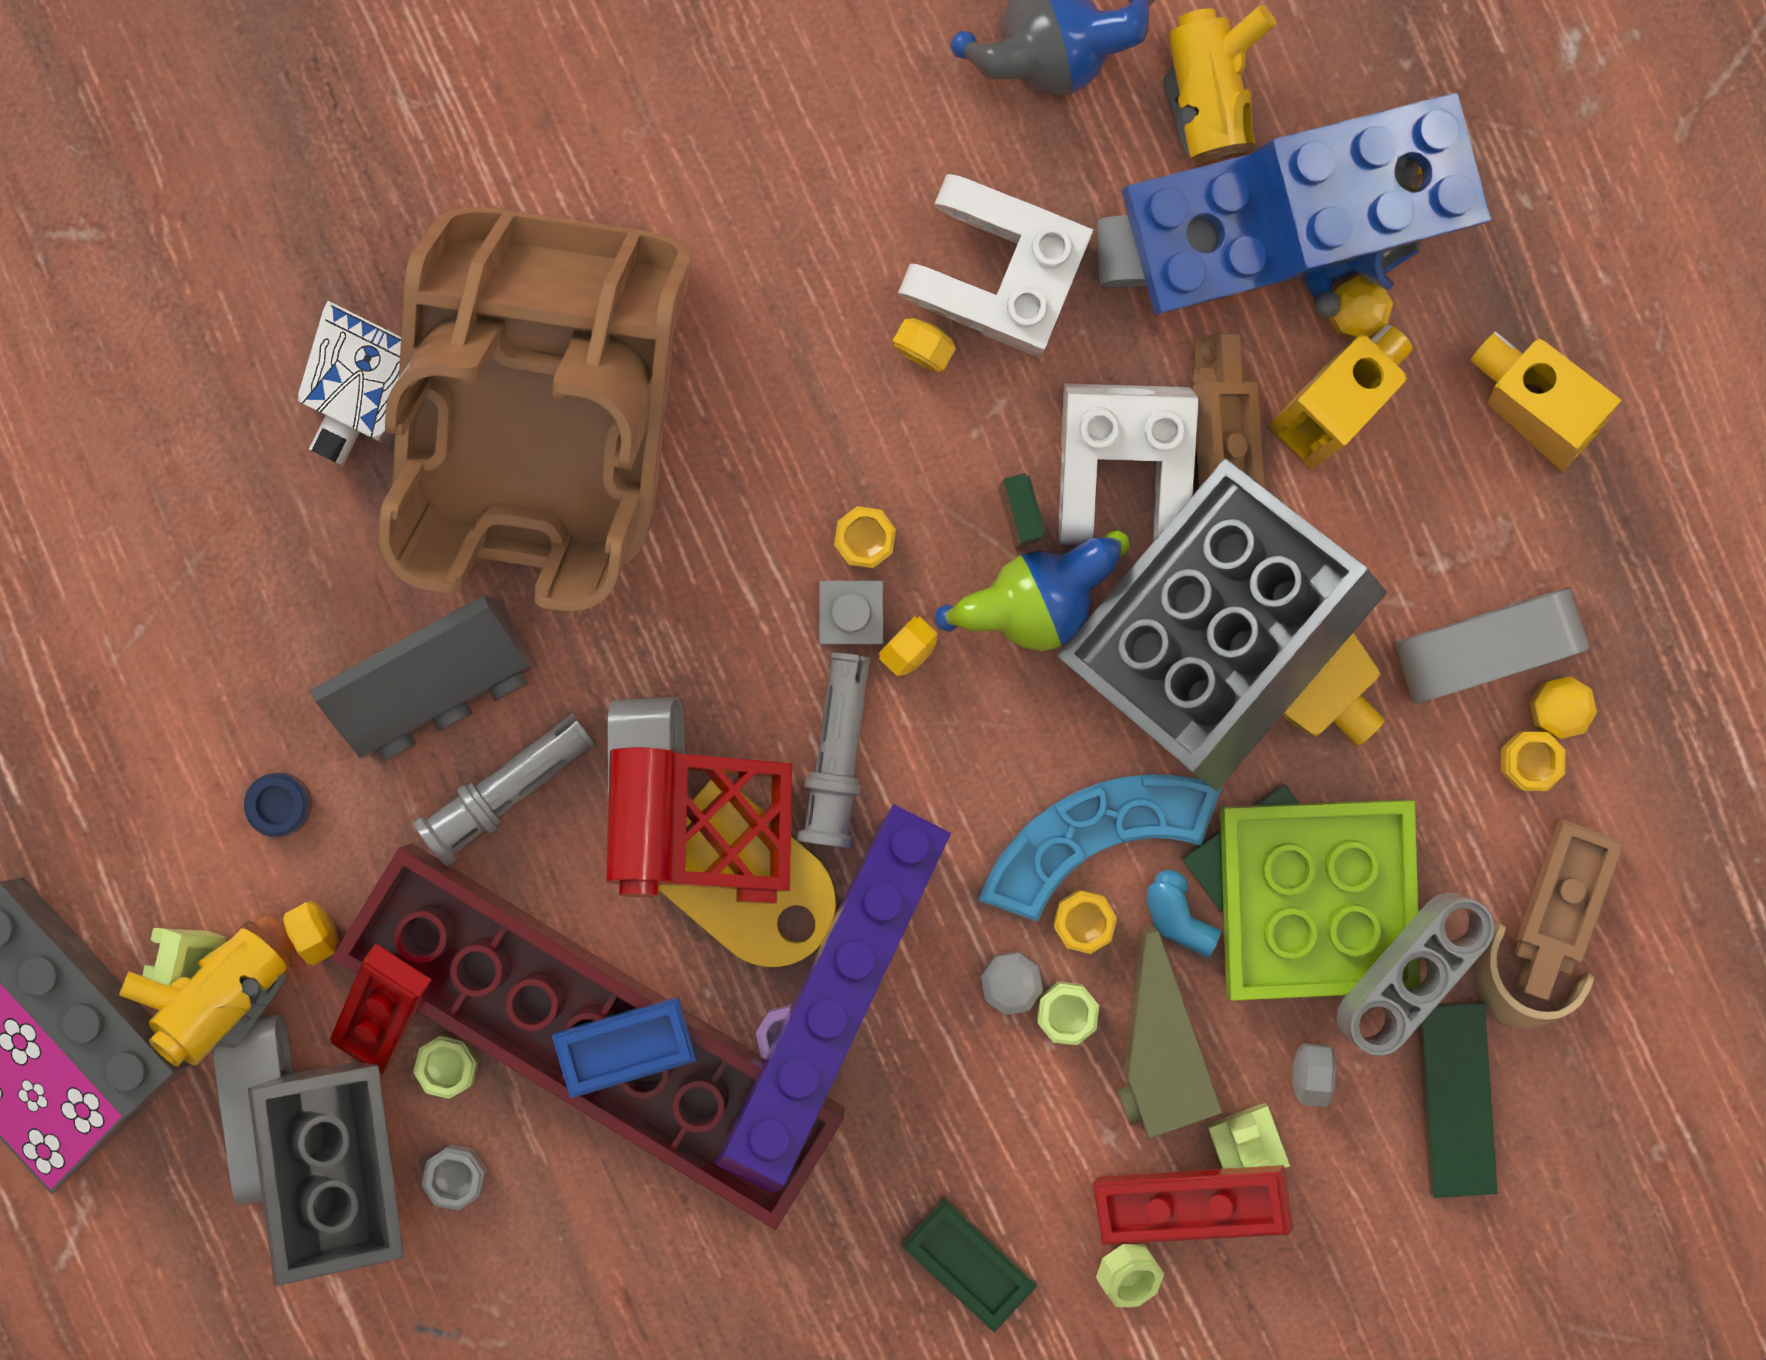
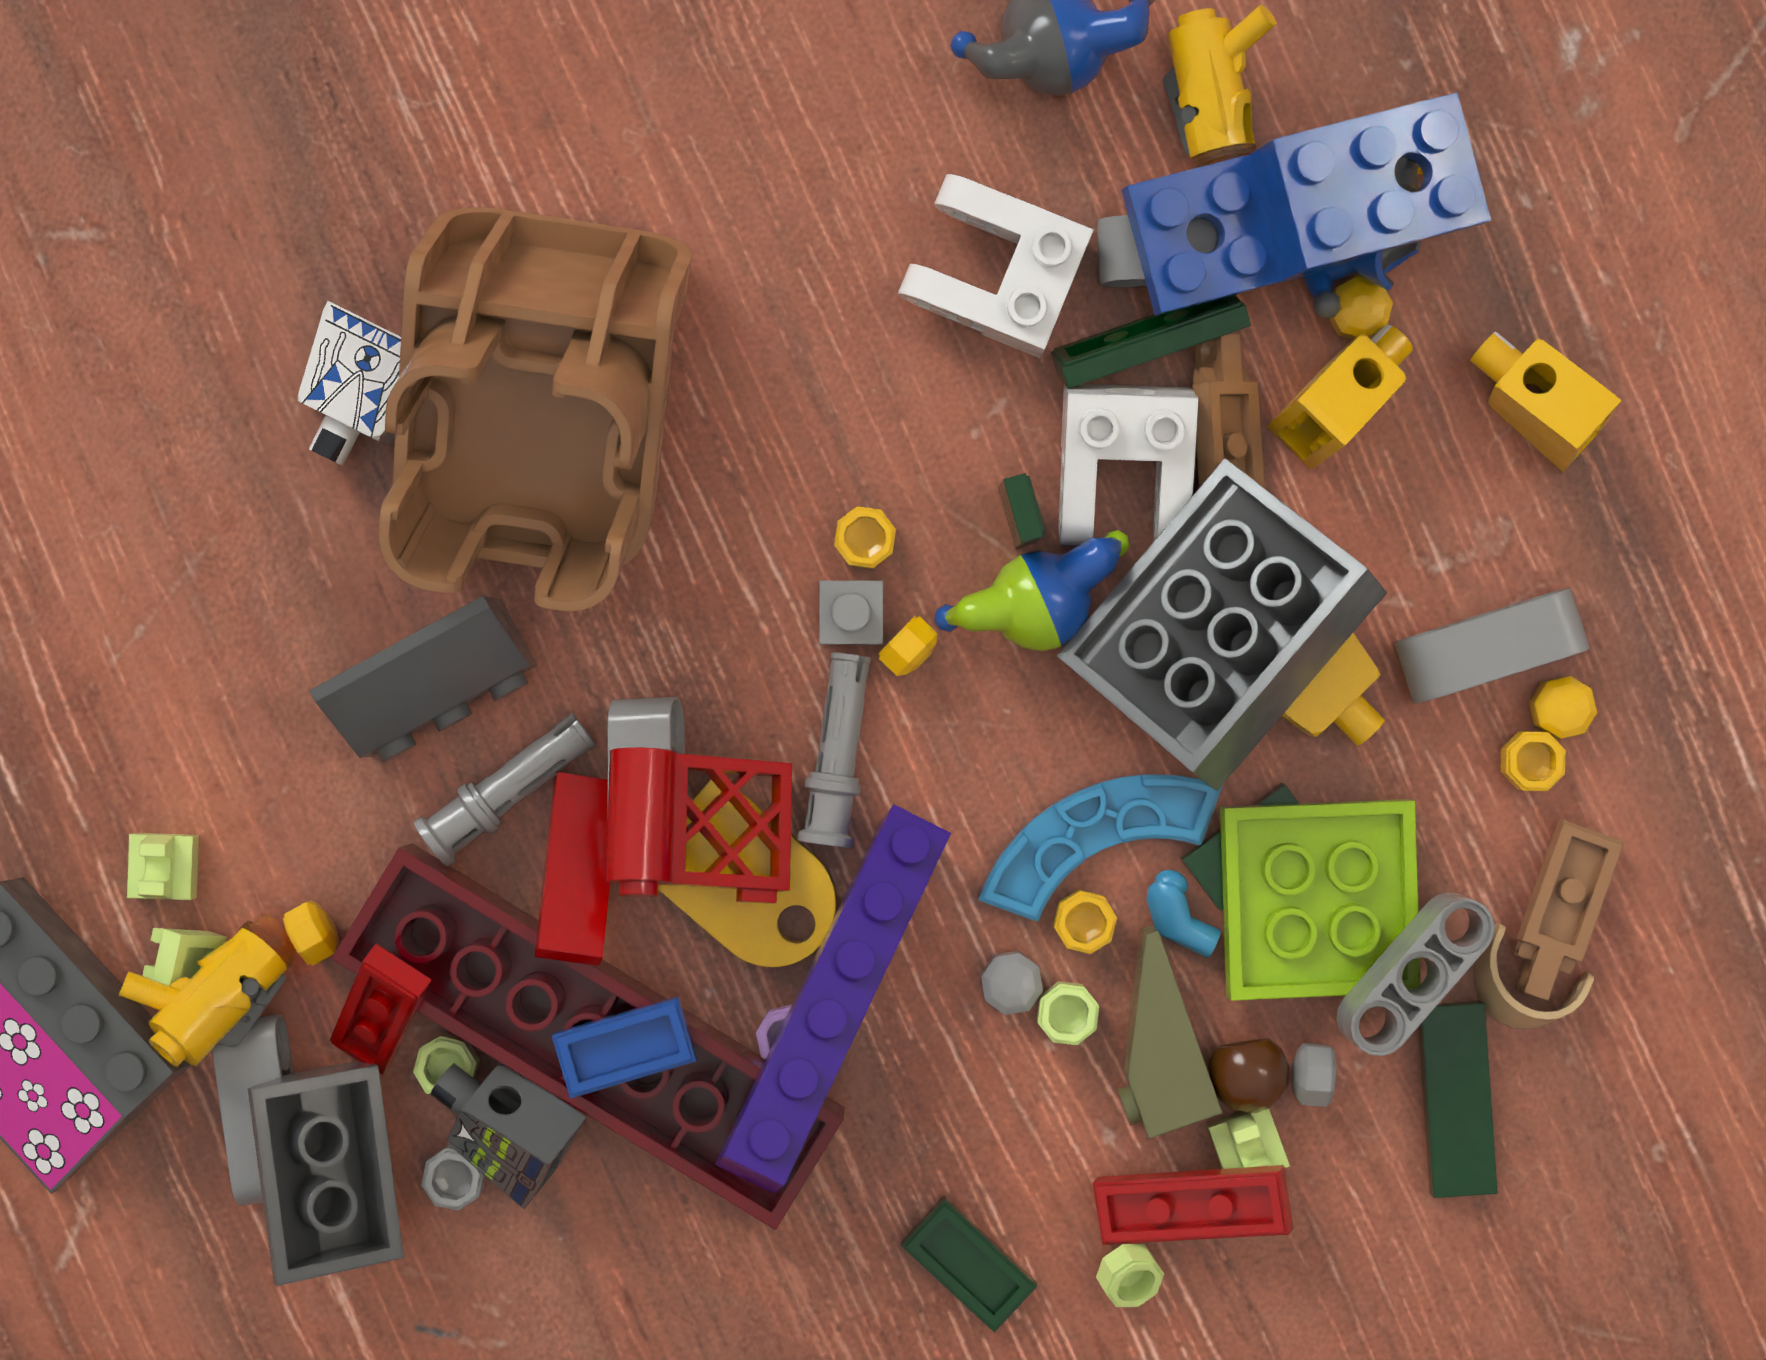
dark blue tile [244,773,312,837] -> none
yellow tile [892,318,956,374] -> none
none -> yellowish green tile [127,833,199,900]
none -> dark grey torso [430,1063,586,1210]
none -> red tile [534,772,610,966]
none -> dark green tile [1051,295,1251,389]
none -> reddish brown piece [1208,1038,1289,1113]

